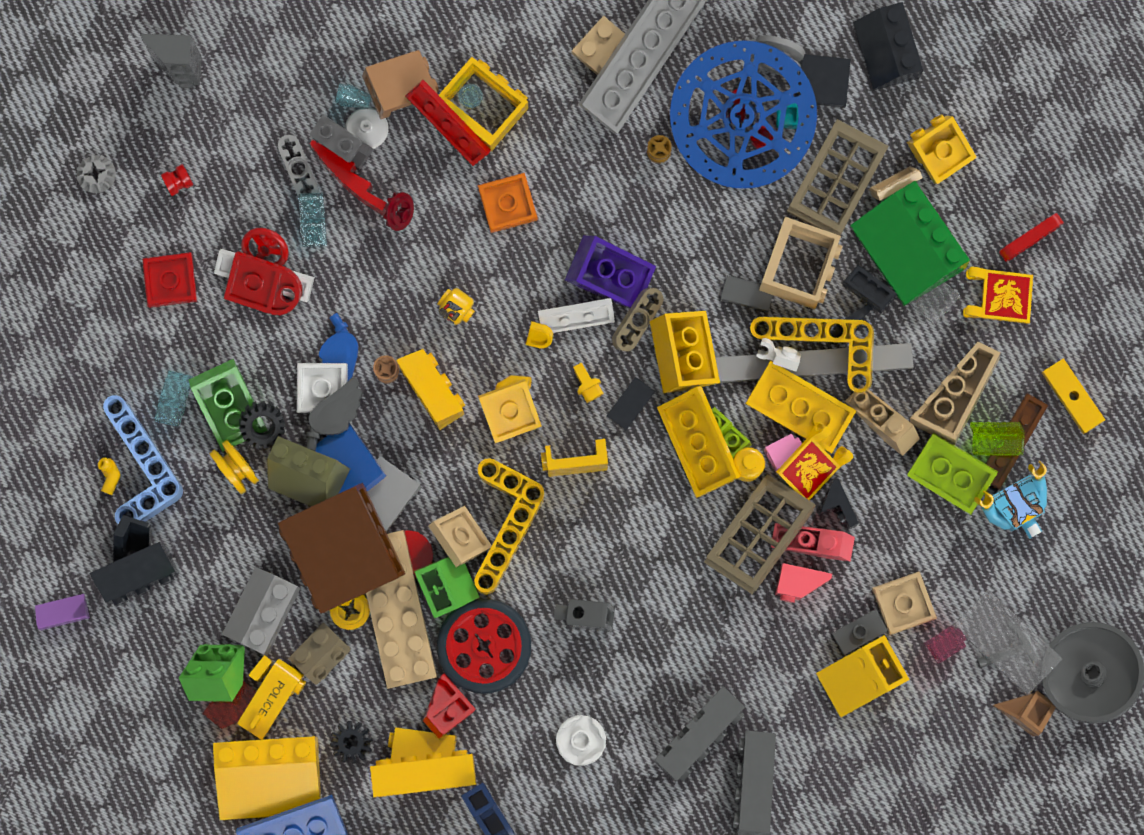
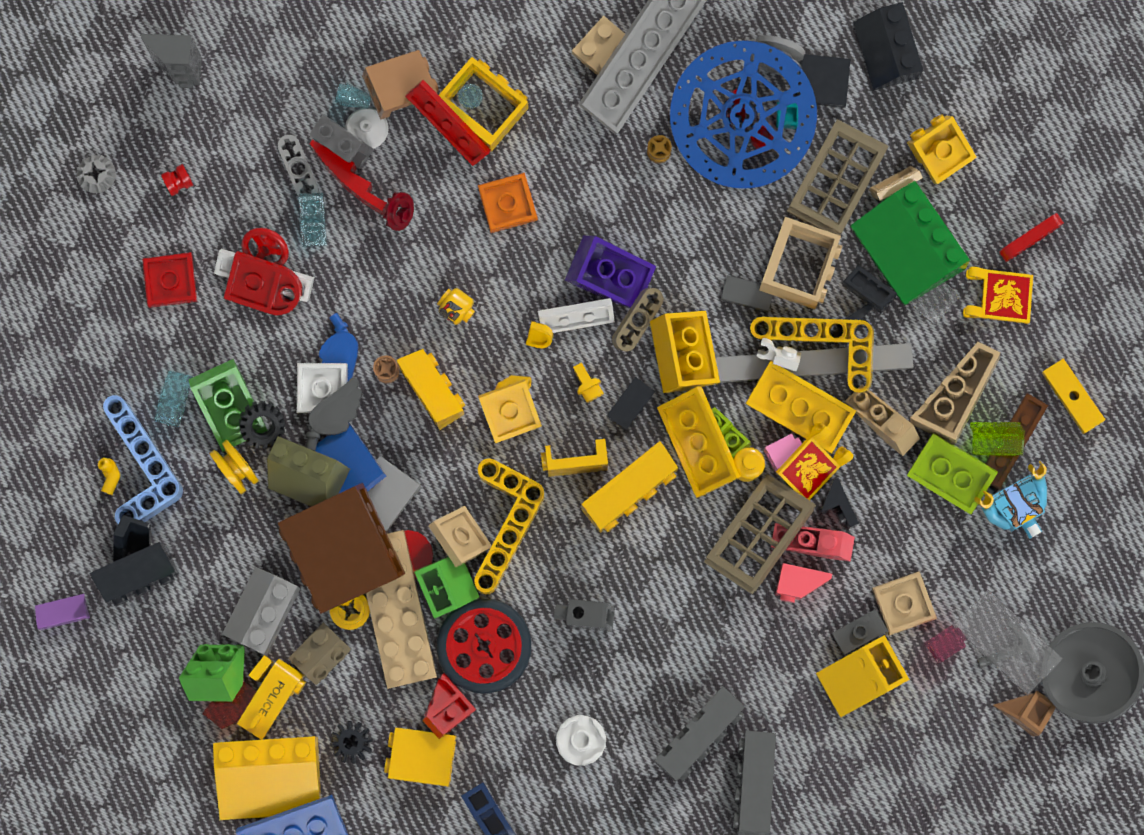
yellow brick [370,750,477,798] -> none
none -> yellow slope [581,441,678,533]

